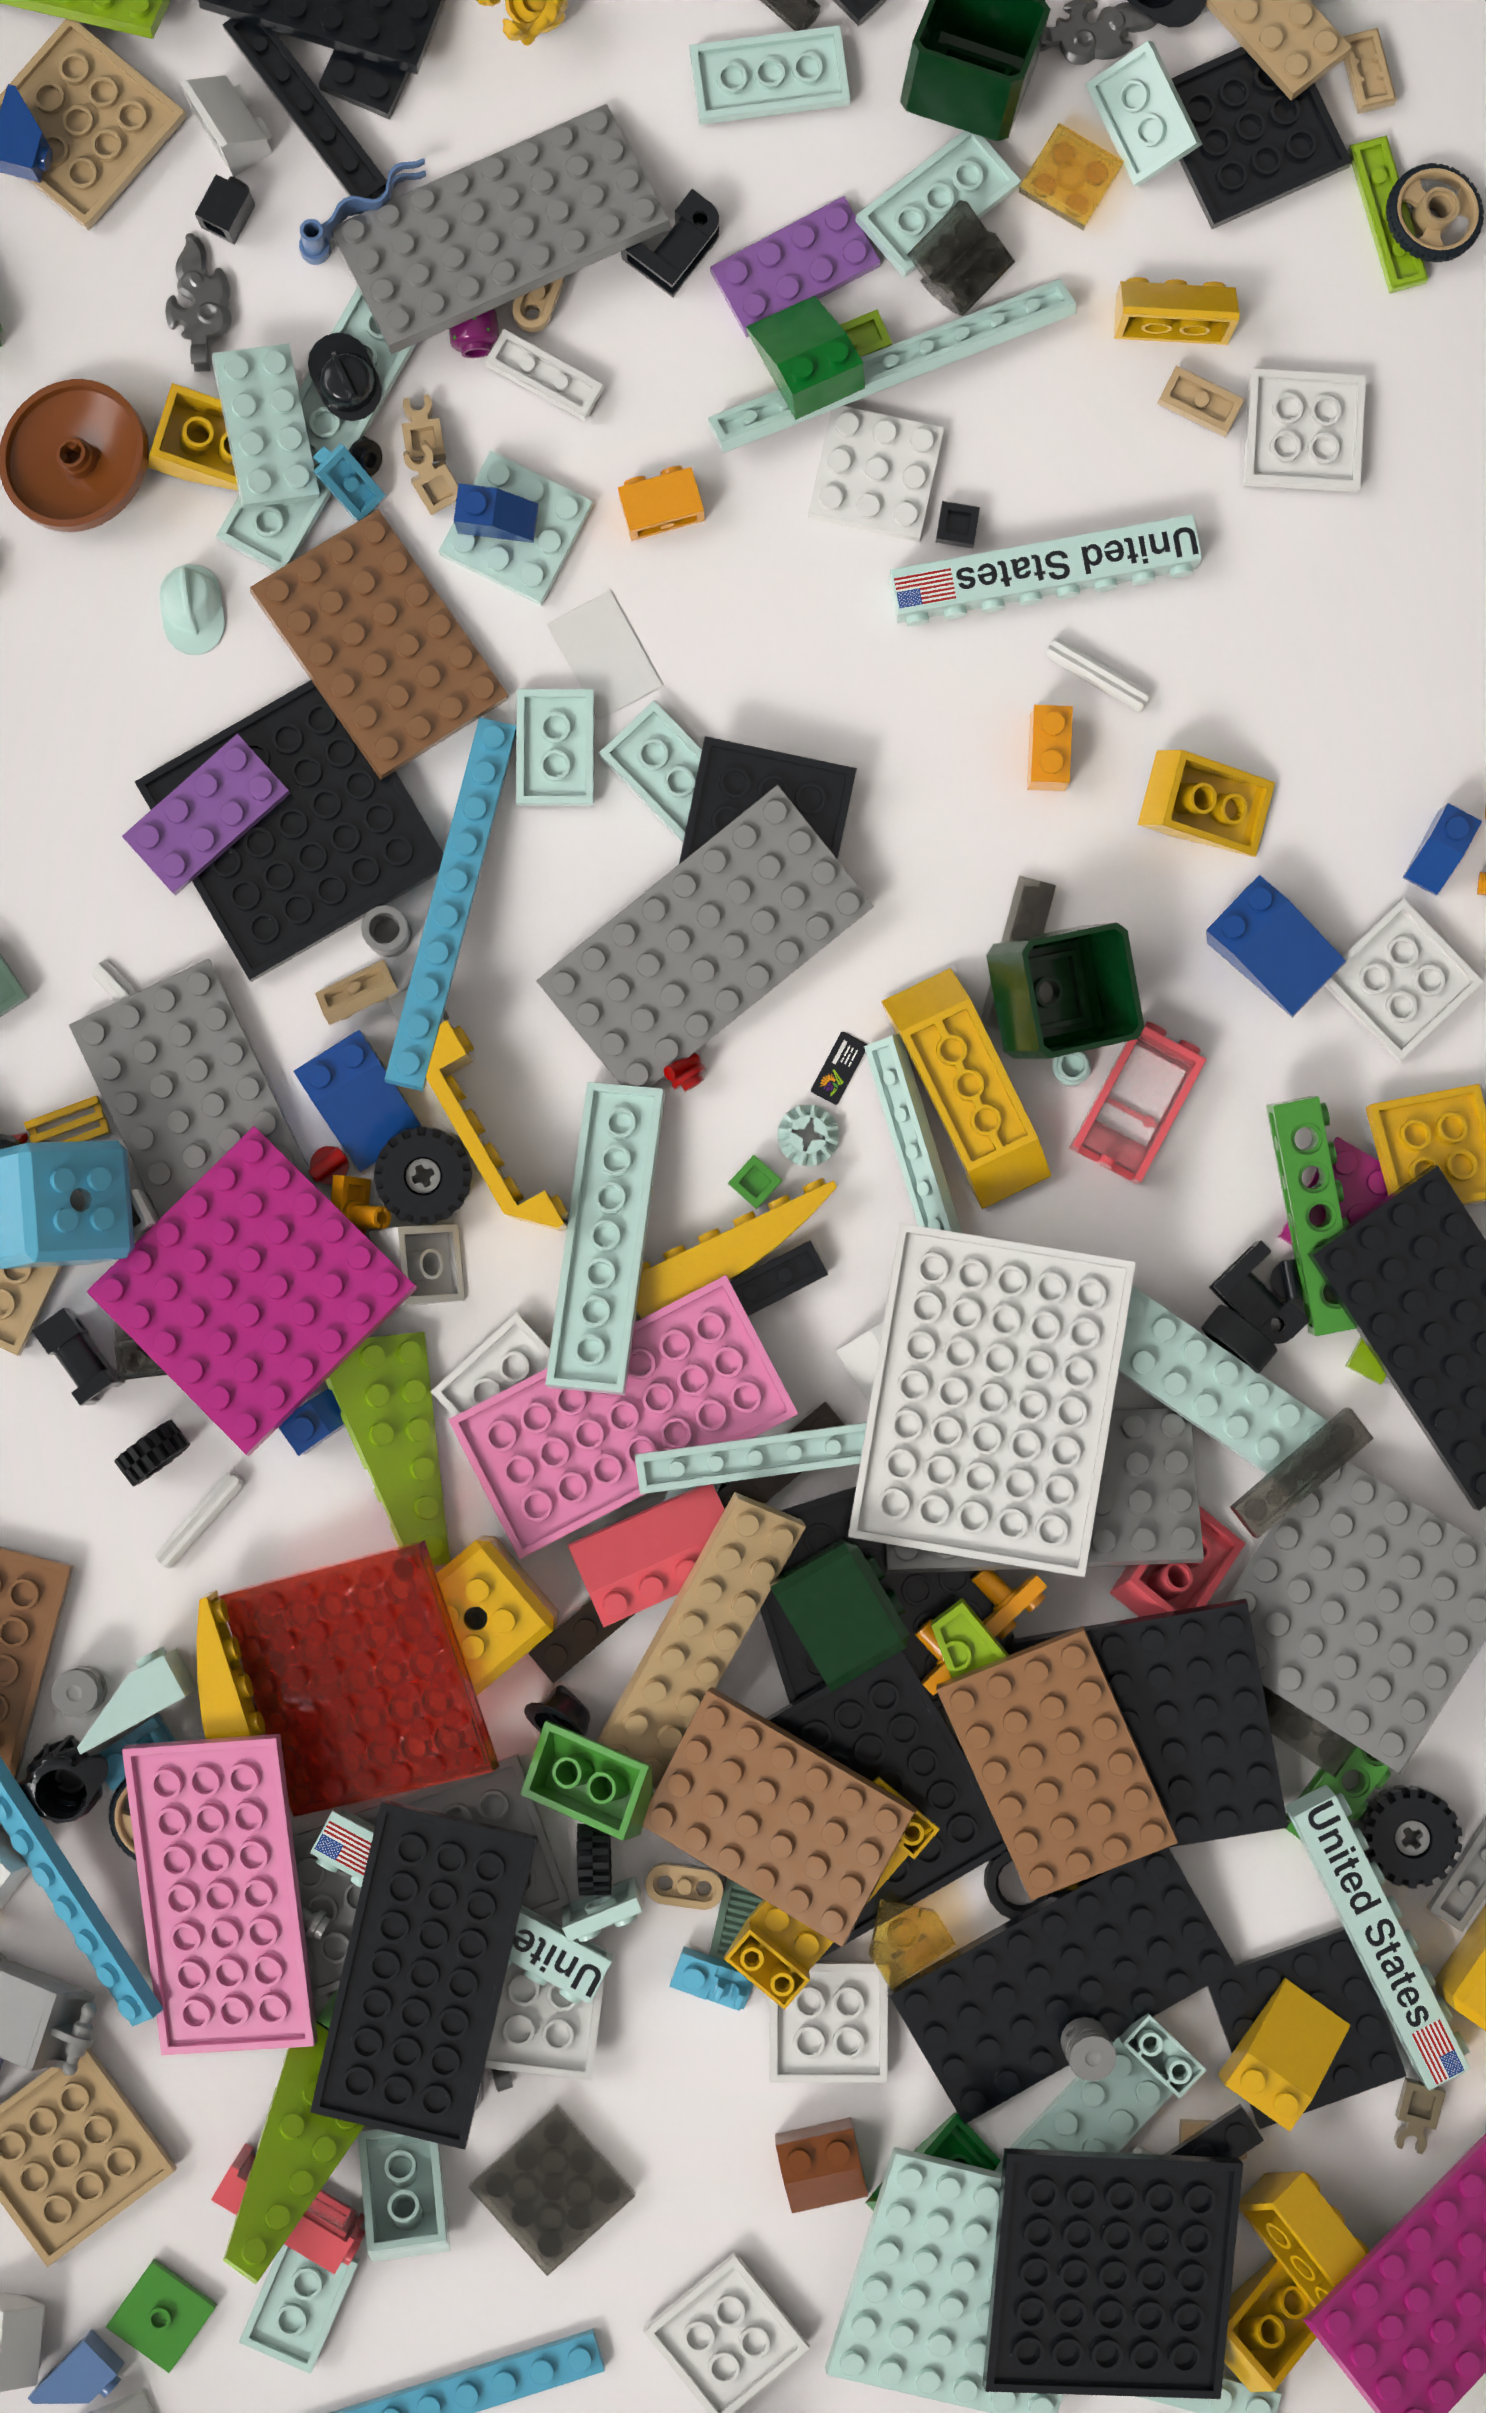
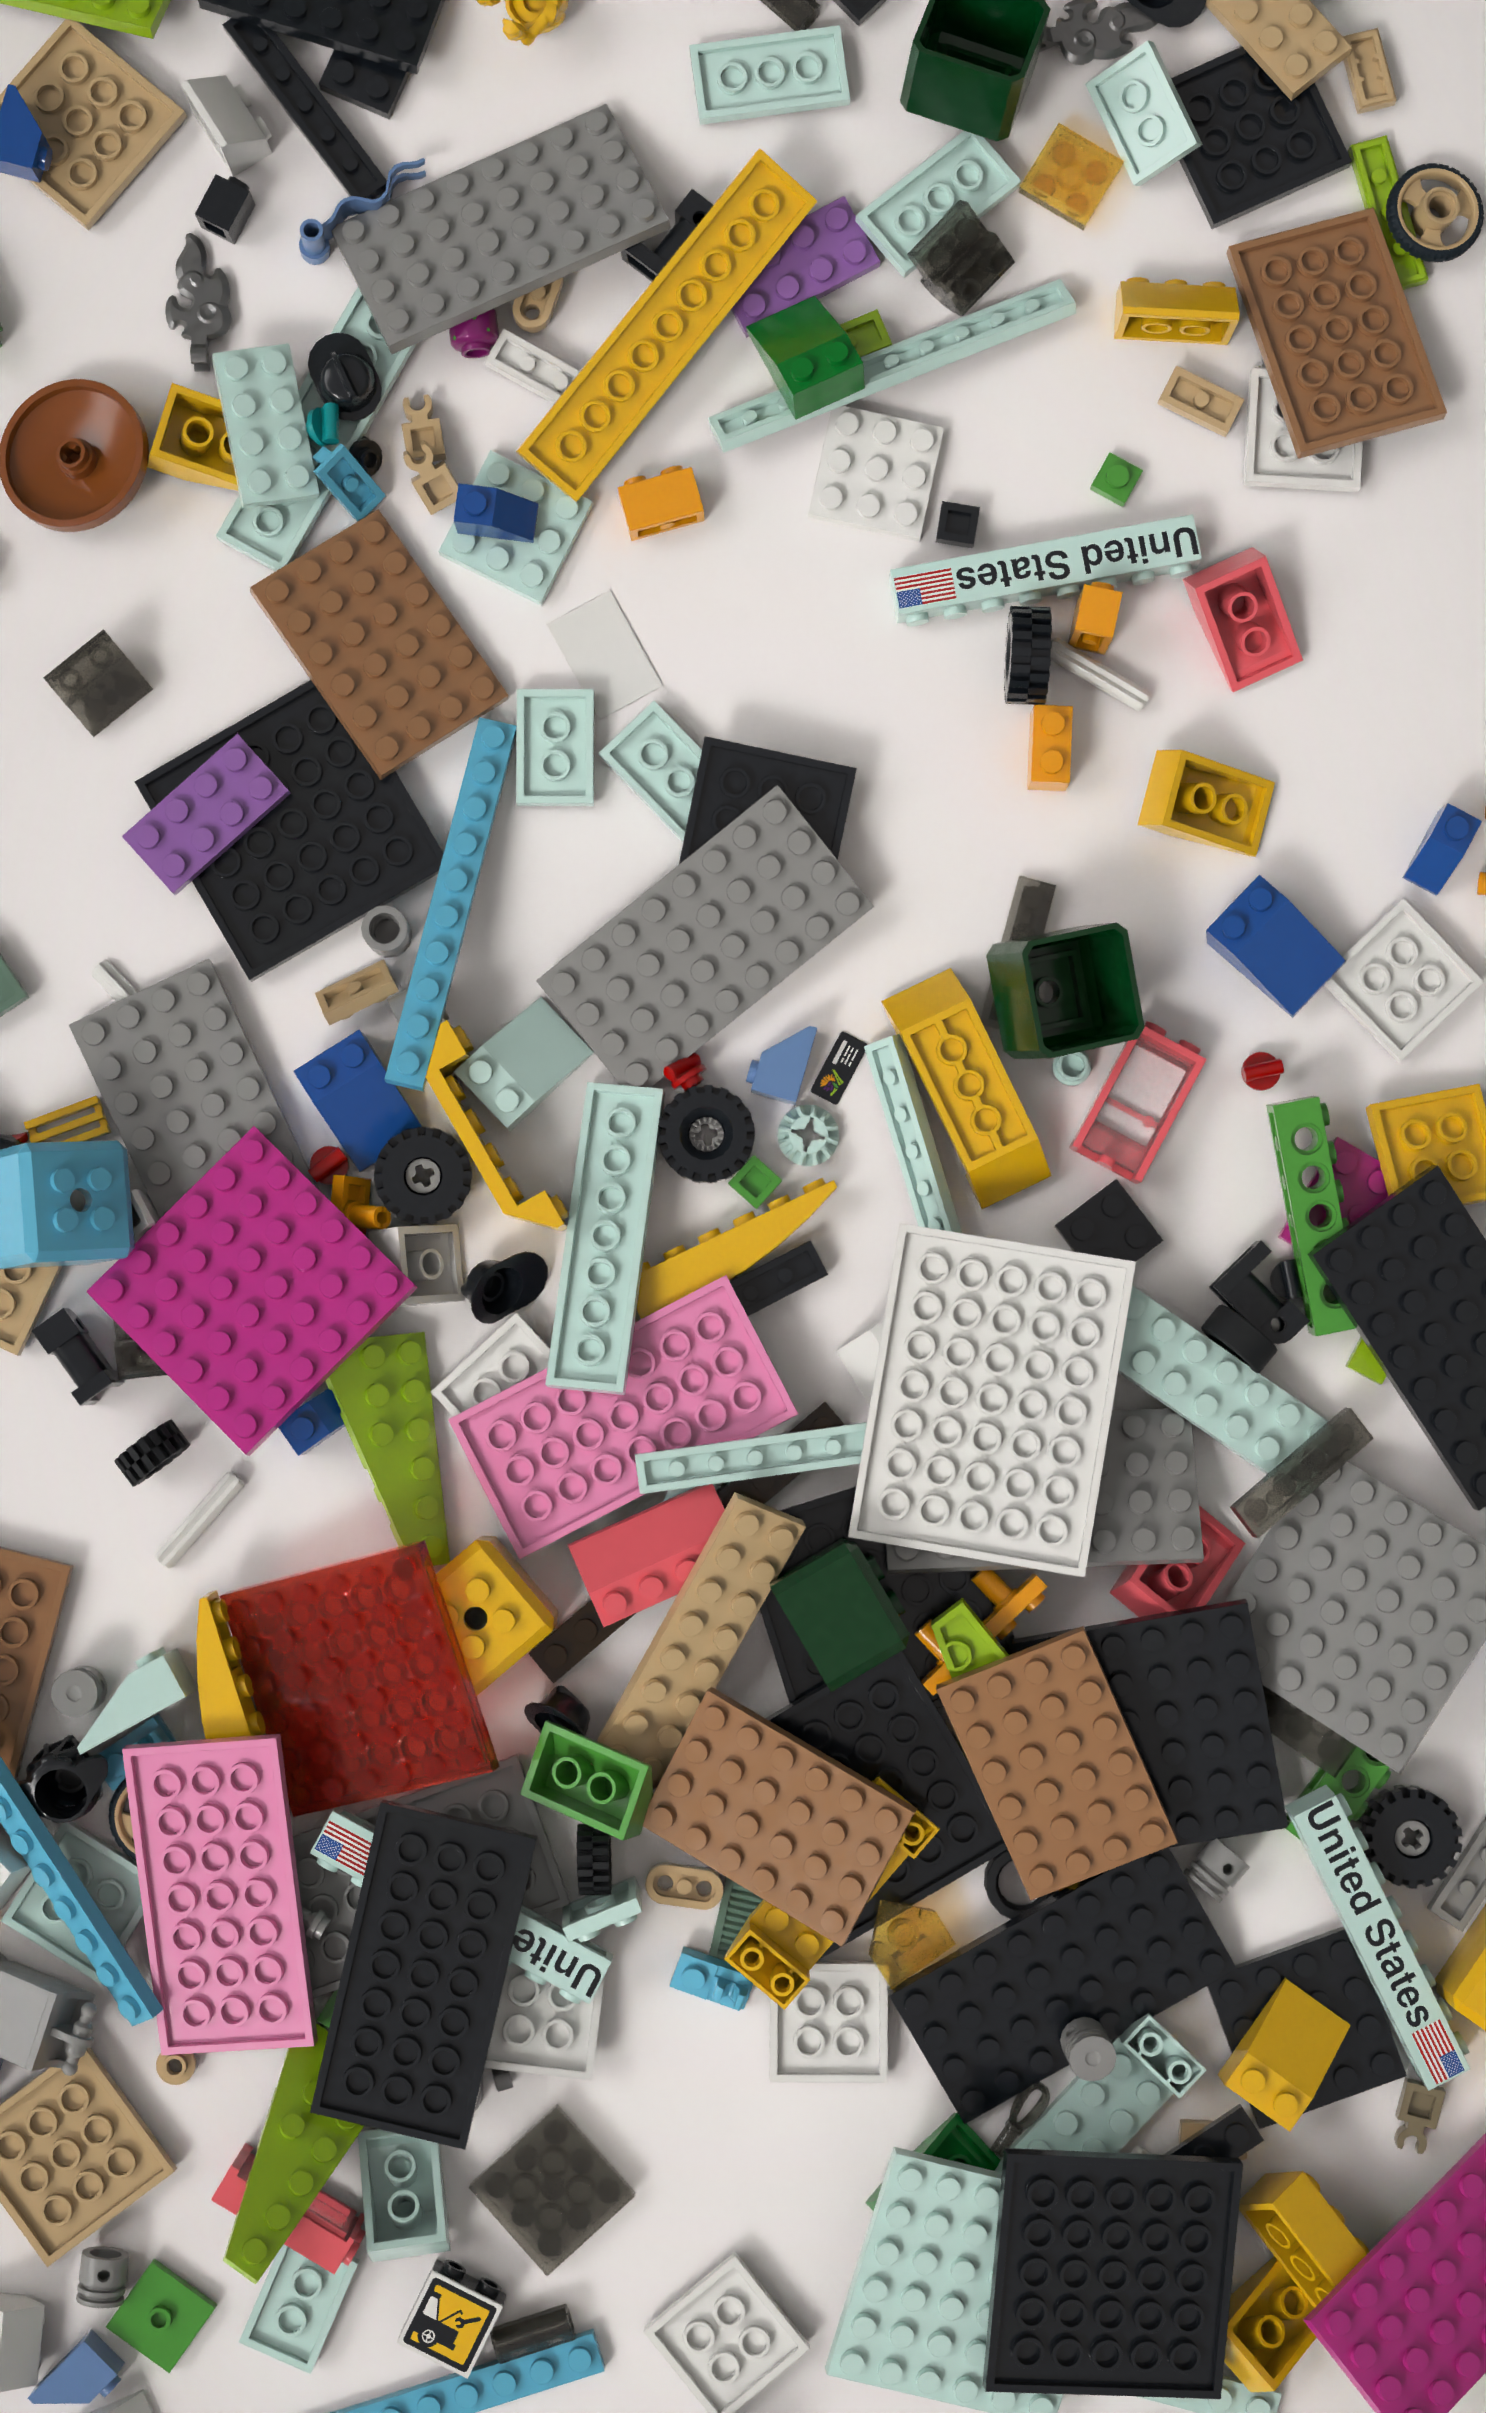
light aqua piece [159,564,225,655] -> none
dark orange slope [775,2117,868,2213] -> none
none -> light aqua plate [1,1821,143,1984]
none -> clear smoke brick [43,629,153,737]
none -> light grey piece [76,2246,130,2308]
none -> tan plate [156,2053,196,2085]
none -> teal plate [306,402,340,447]
none -> piece [397,2259,506,2379]
none -> light aqua slope [454,997,594,1132]
none -> black piece [460,1251,548,1324]
none -> clear smoke axle [490,2303,576,2364]
none -> yellow plate [516,148,817,502]
none -> black bush [658,1085,755,1184]
none -> medium blue slope [746,1026,817,1105]
none -> clear smoke piece [990,2082,1050,2158]
none -> black bush [1004,606,1052,705]
none -> black plate [1054,1179,1164,1262]
none -> light orange brick [1068,582,1123,655]
none -> bright green plate [1090,452,1143,507]
none -> coral slope [1183,547,1303,692]
none -> light grey piece [1183,1838,1250,1903]
none -> medium nougat plate [1226,207,1447,459]
none -> red plate [1241,1052,1284,1091]

